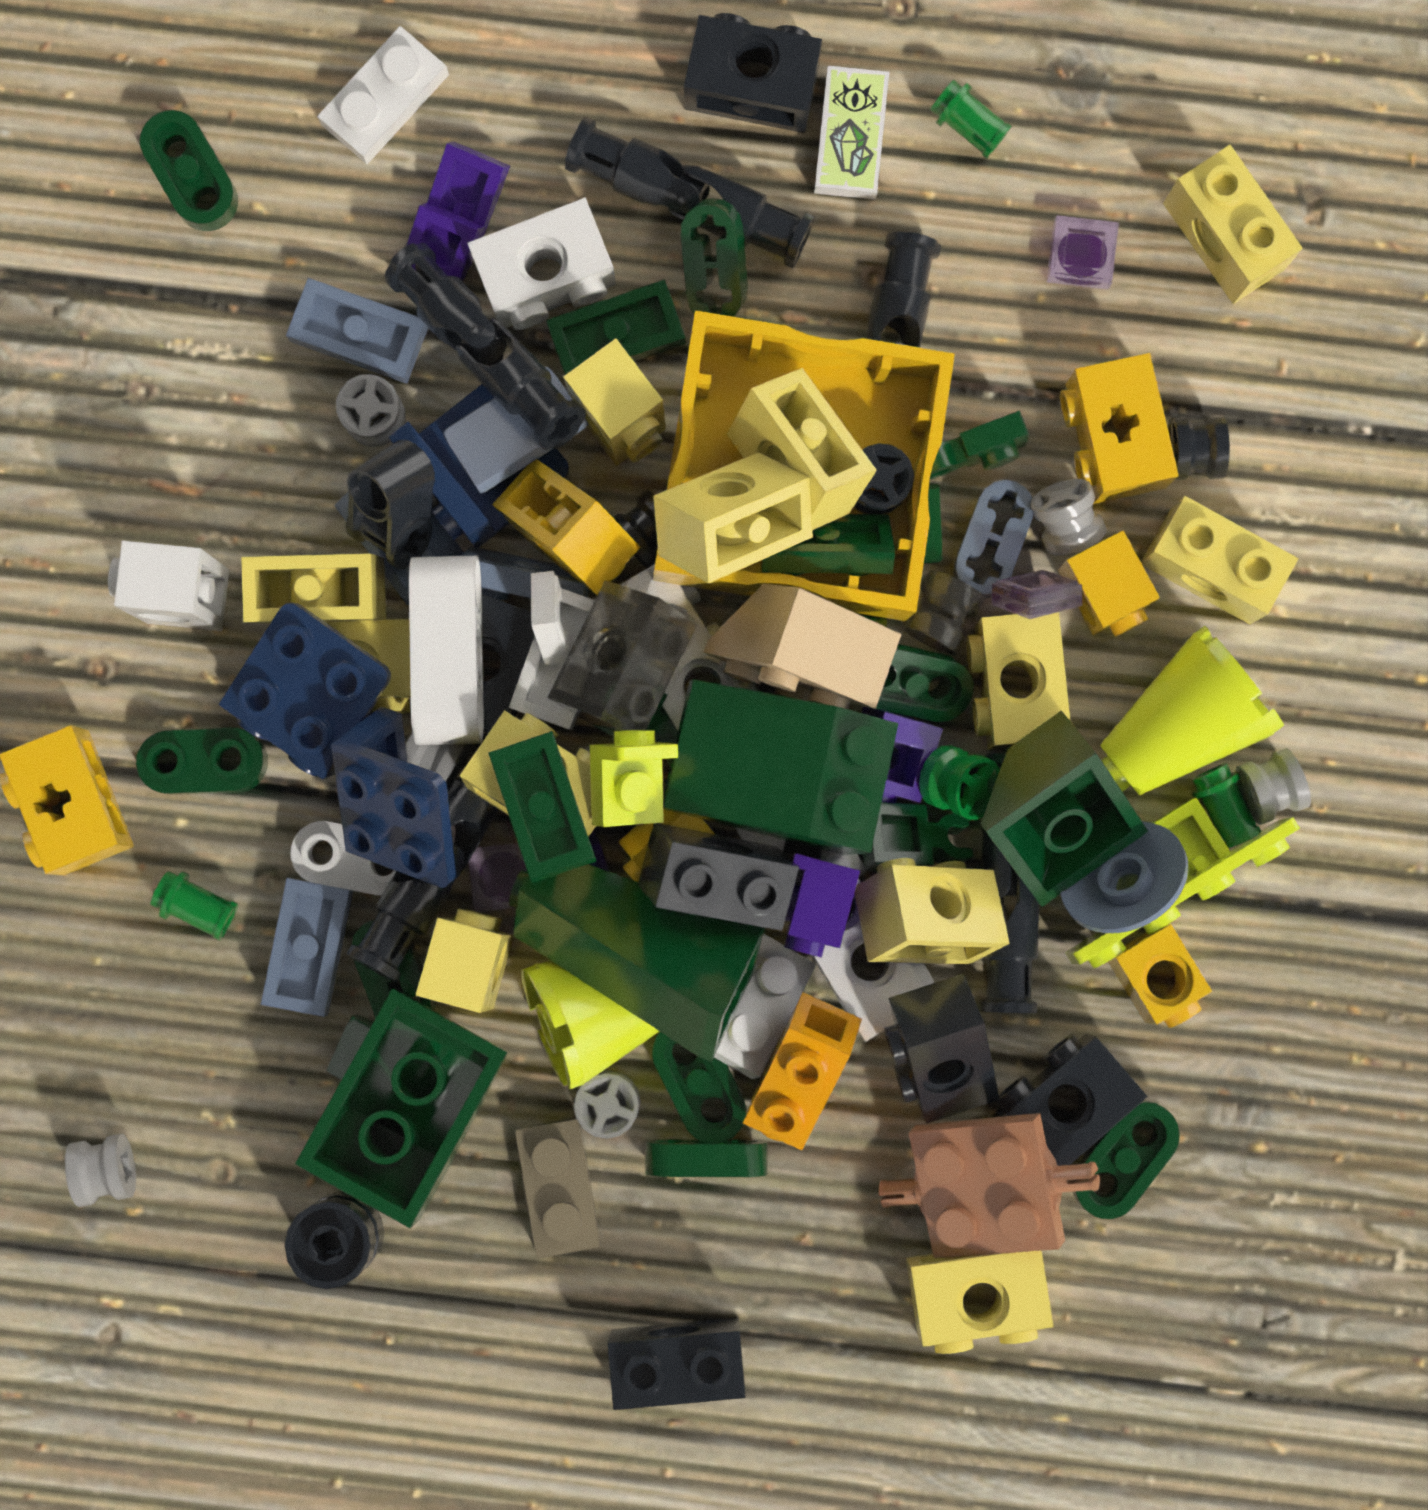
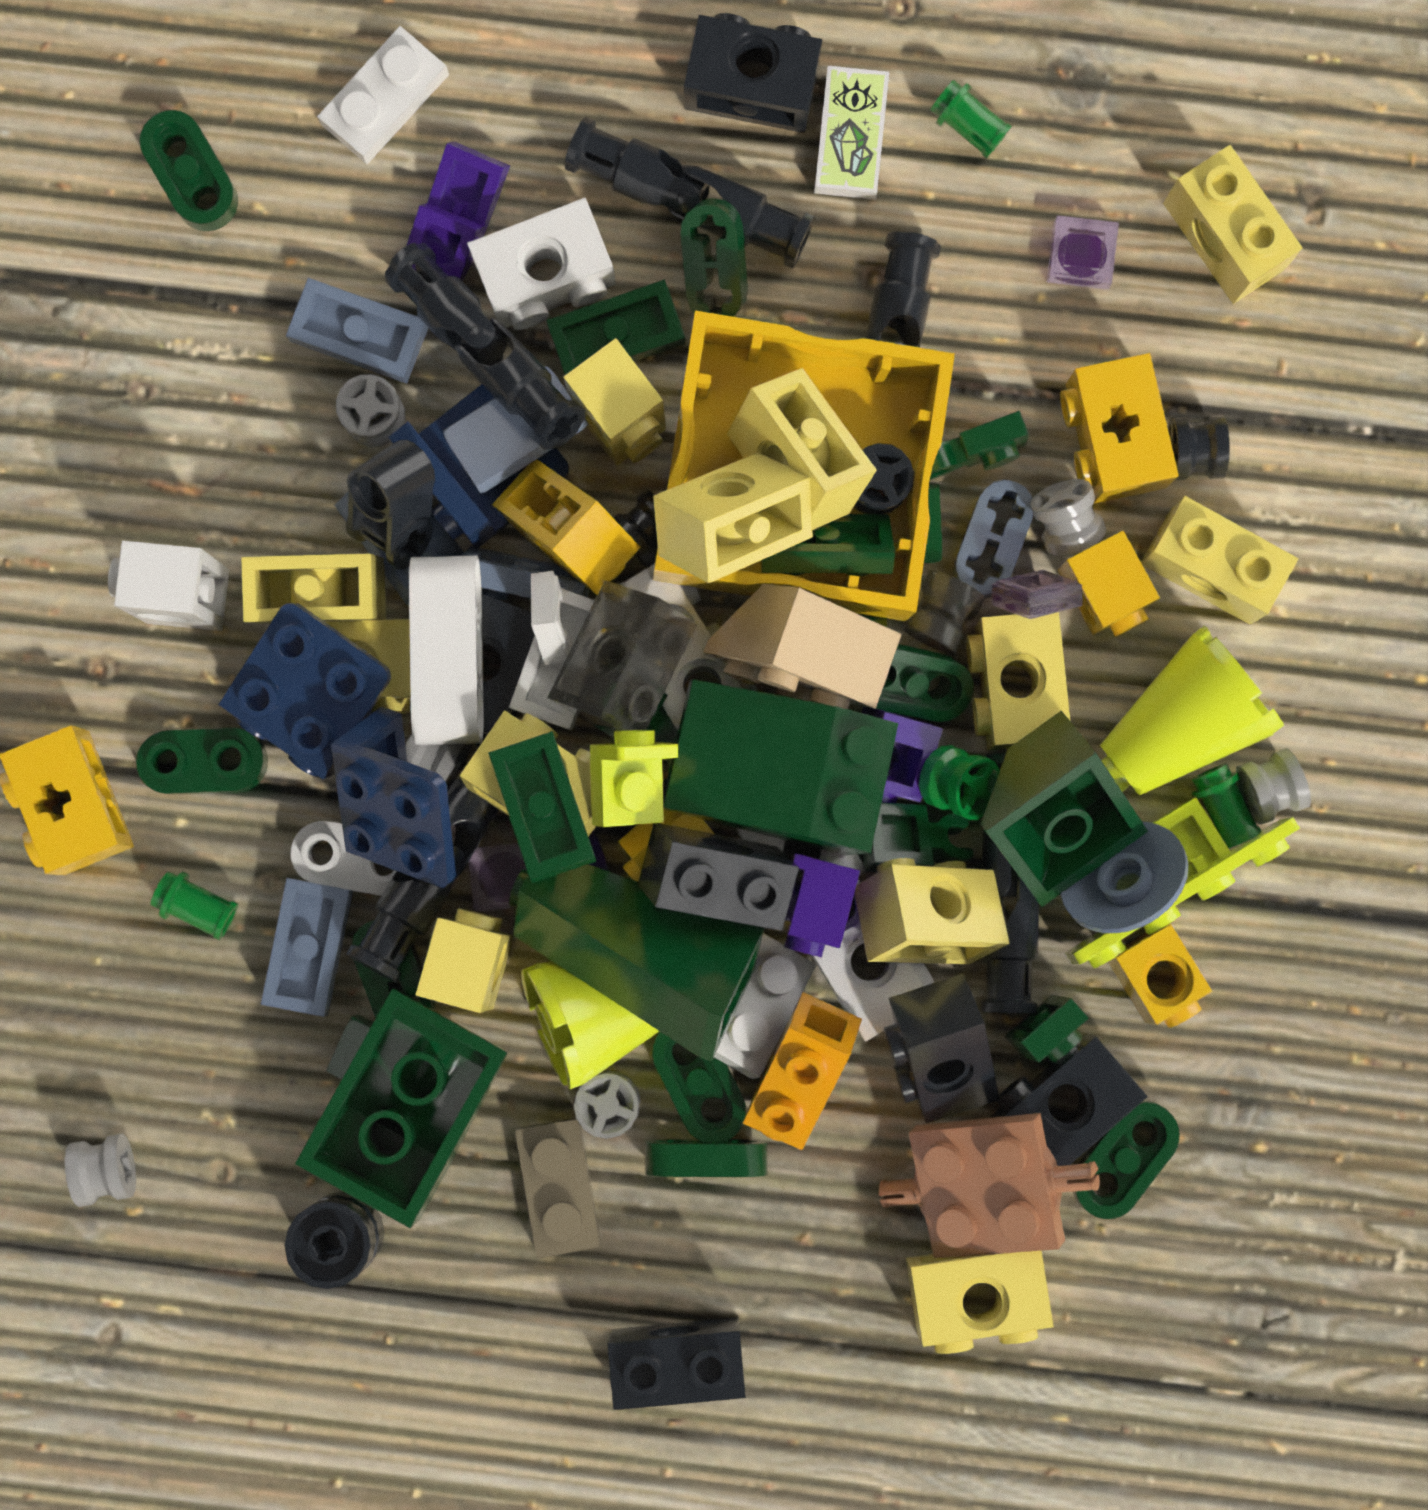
none -> dark green plate [1005,994,1089,1063]

